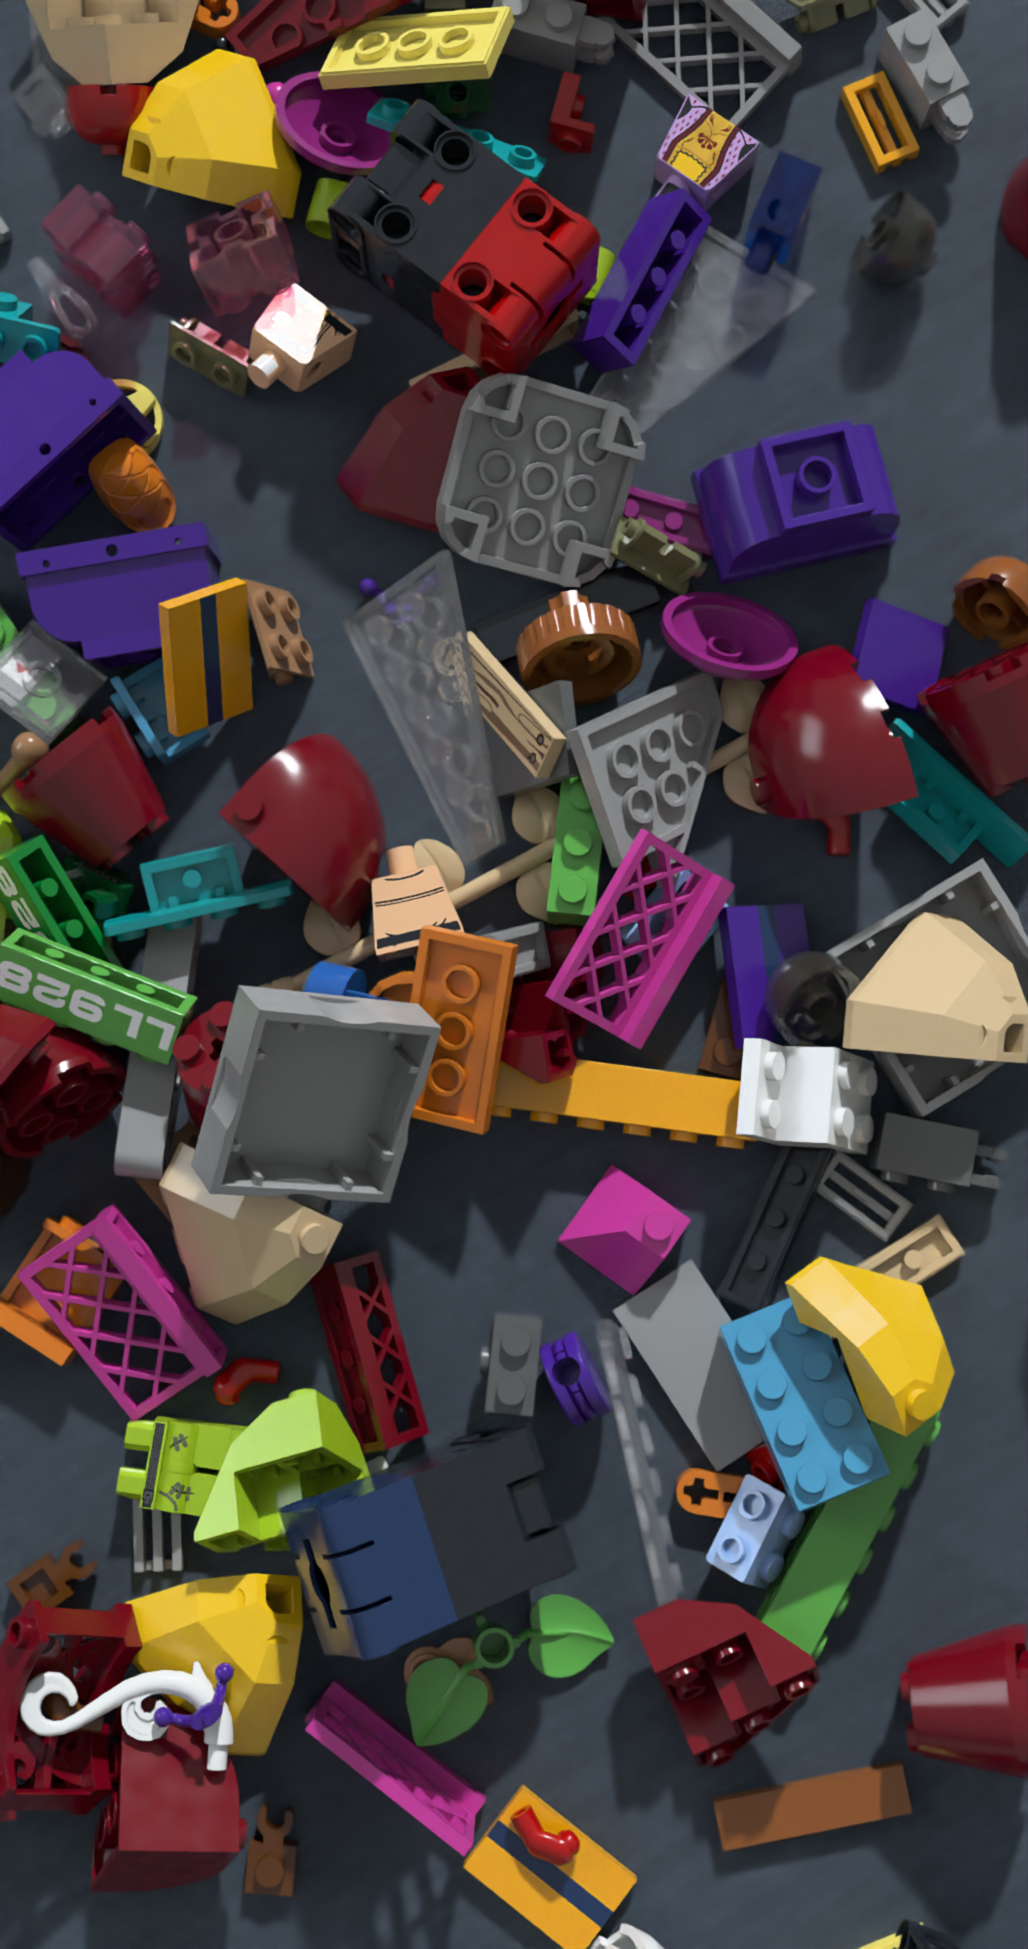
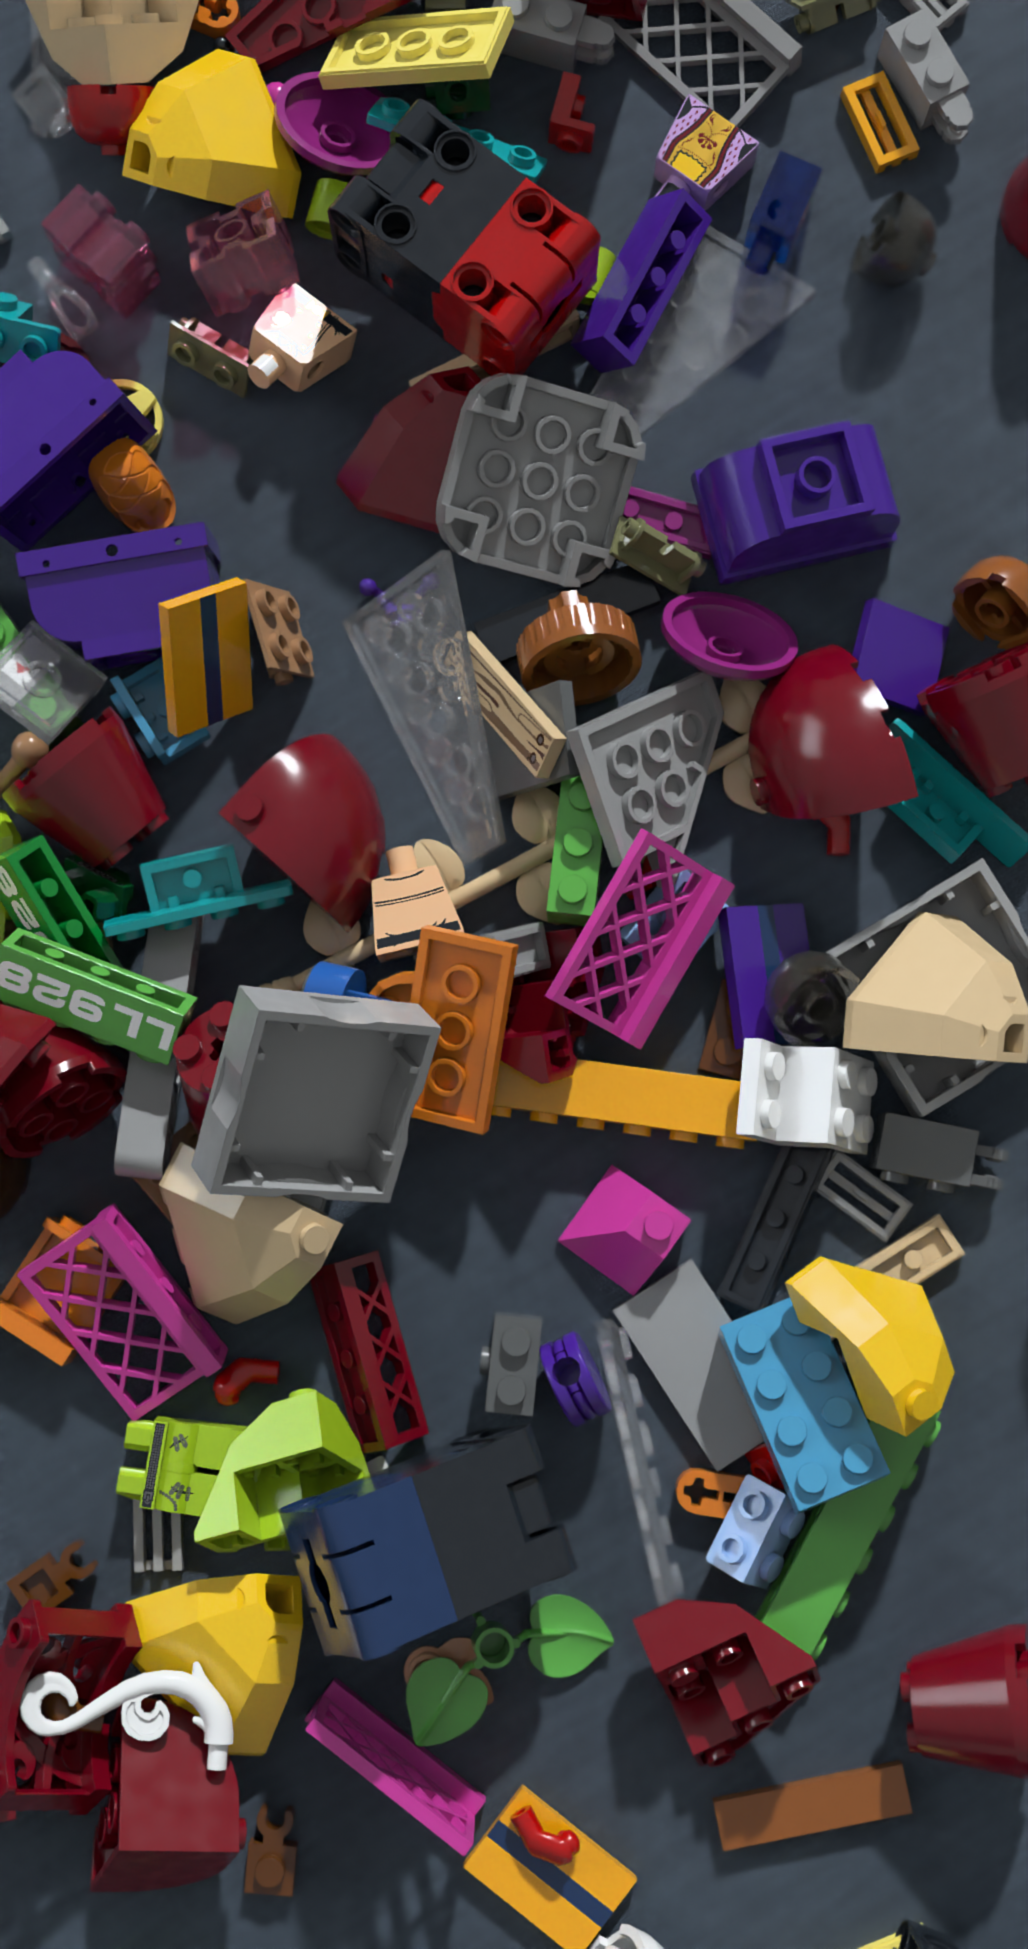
dark purple piece [153,1663,234,1730] -> none

